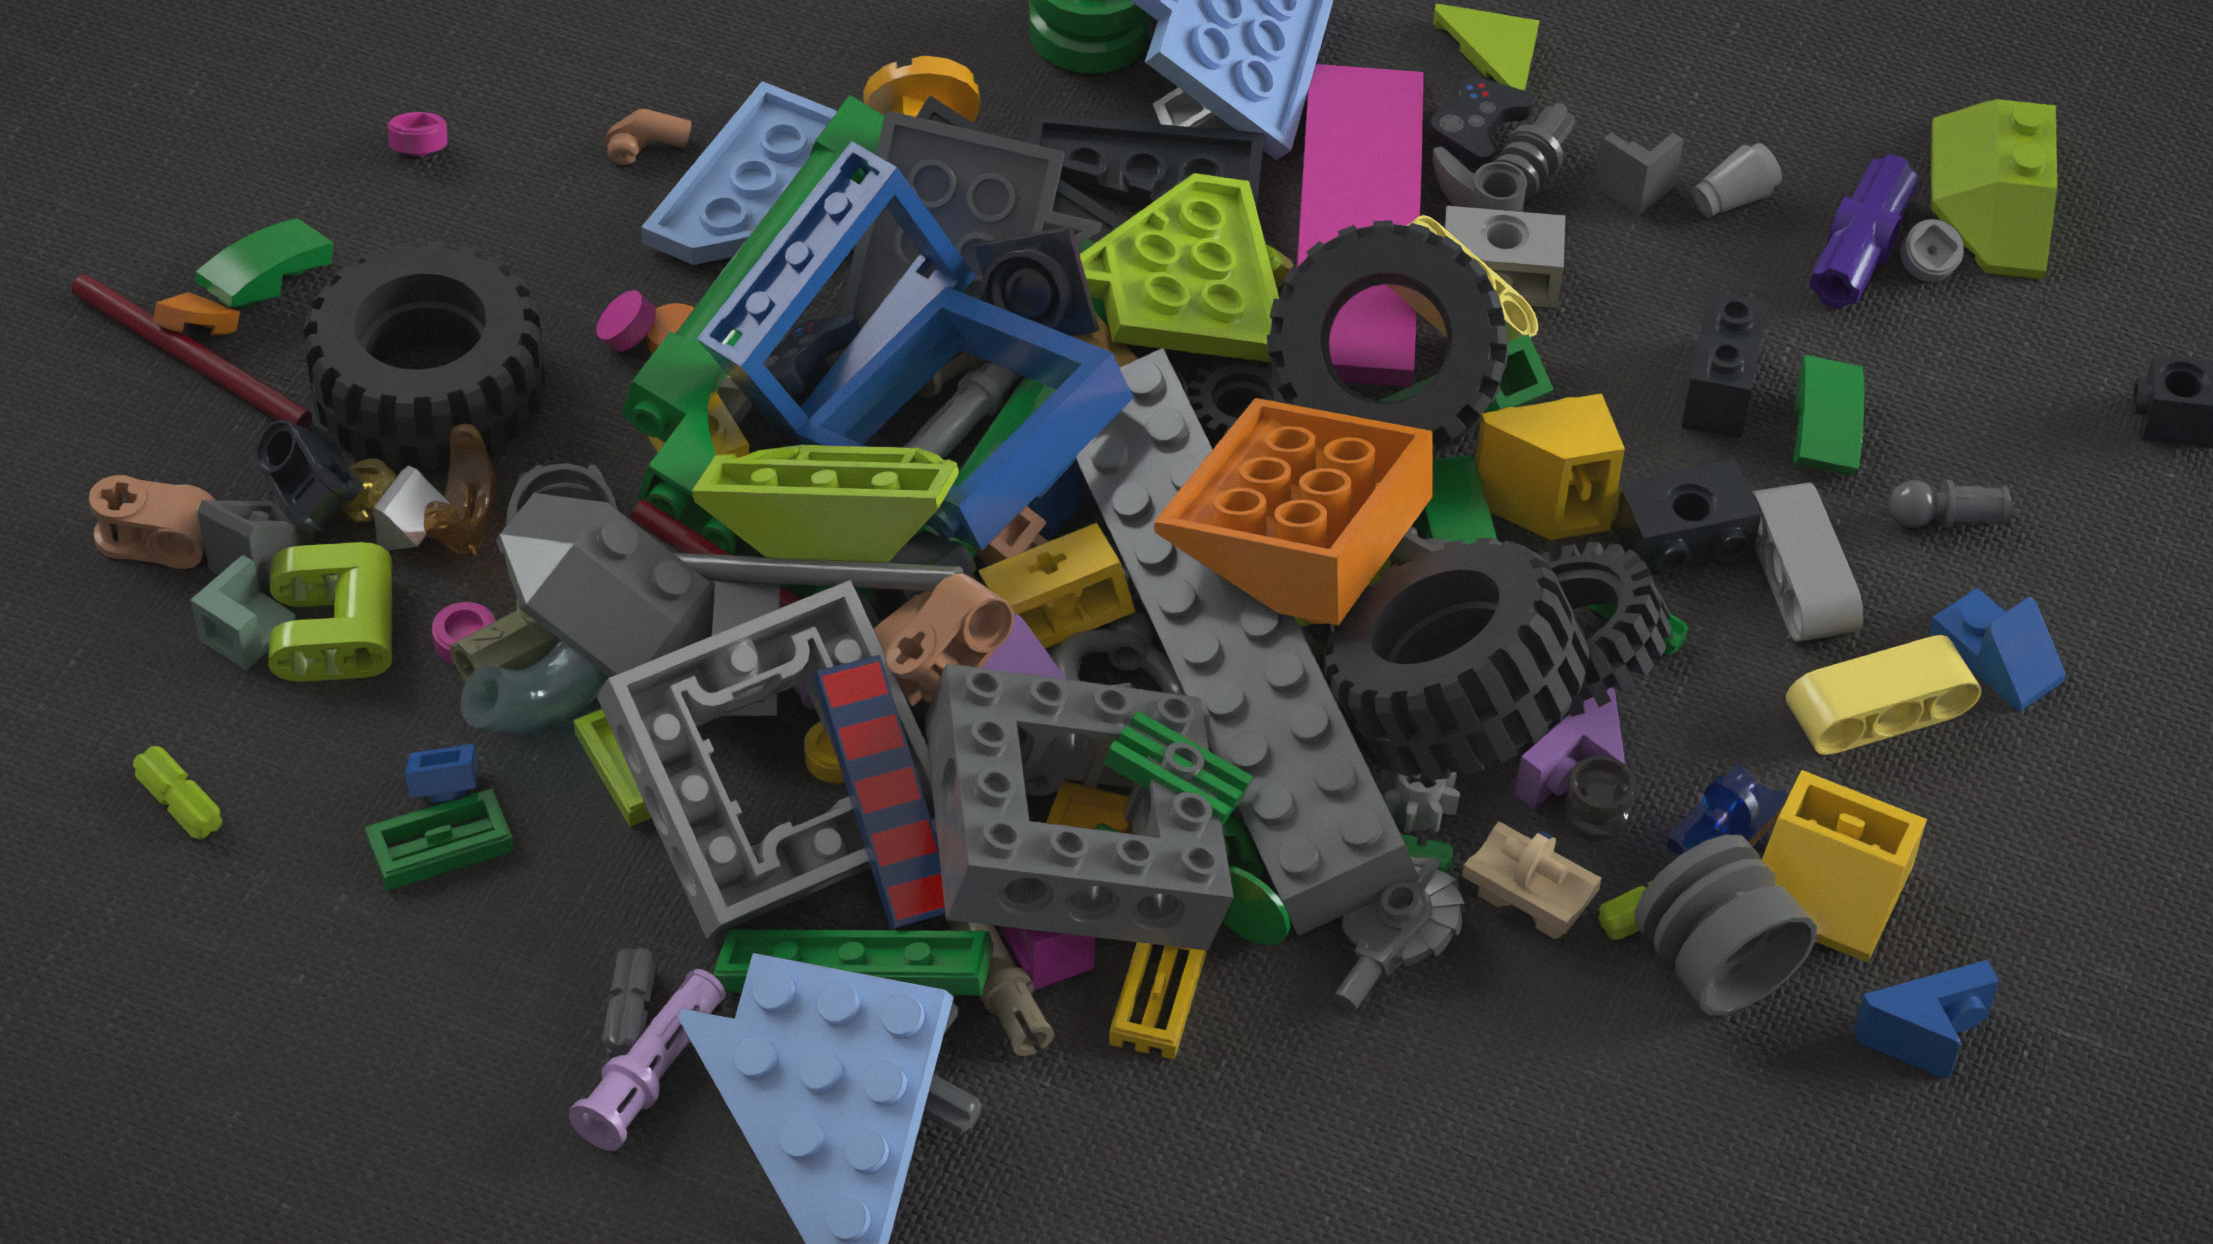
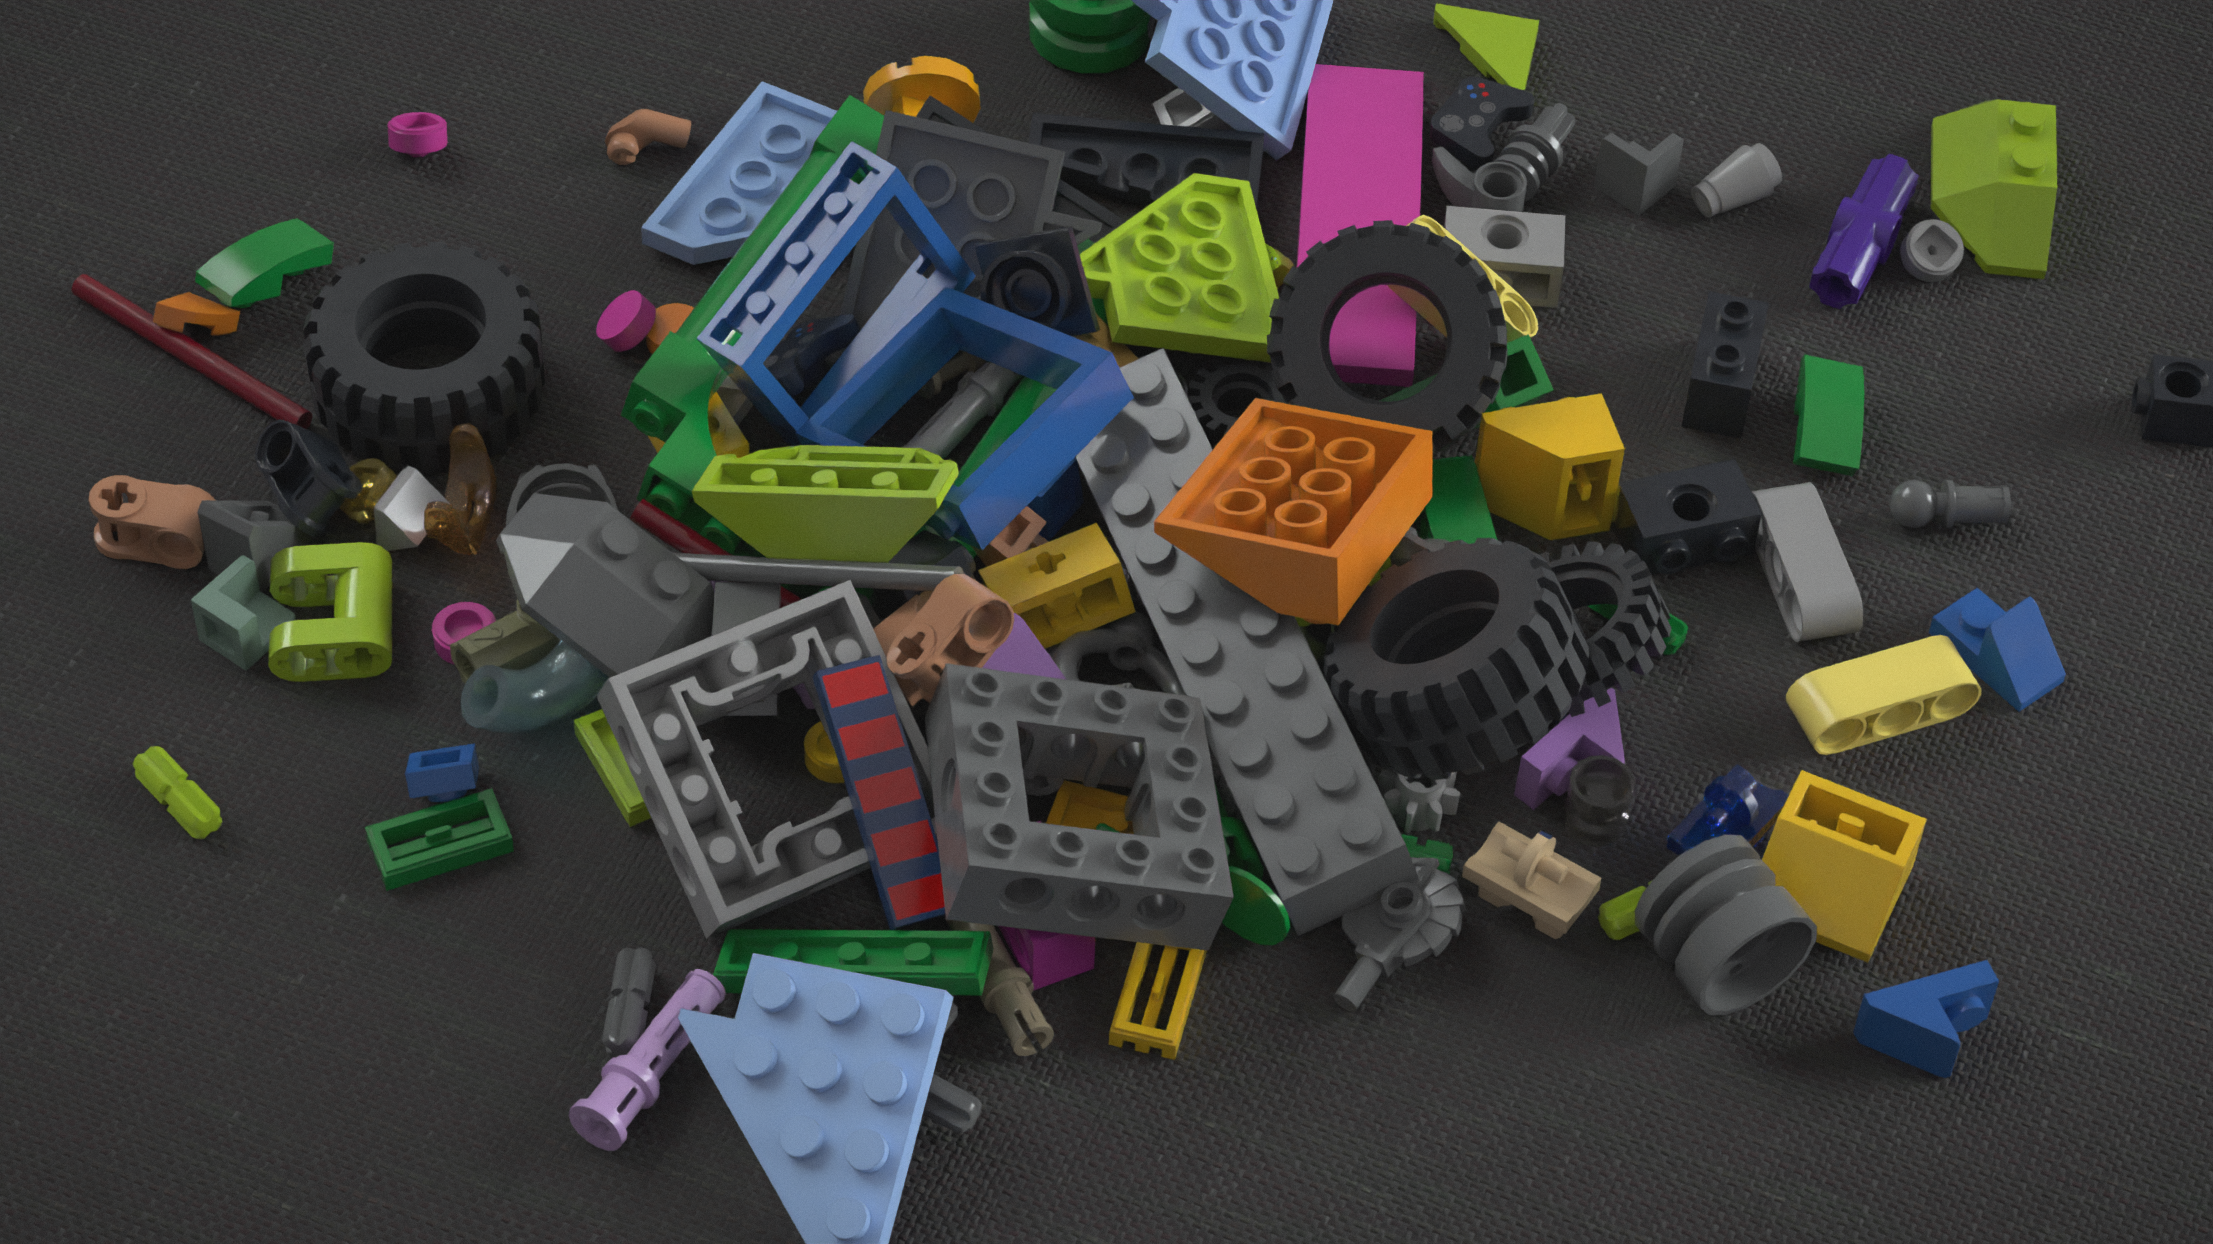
green tile [1102,711,1253,826] -> none

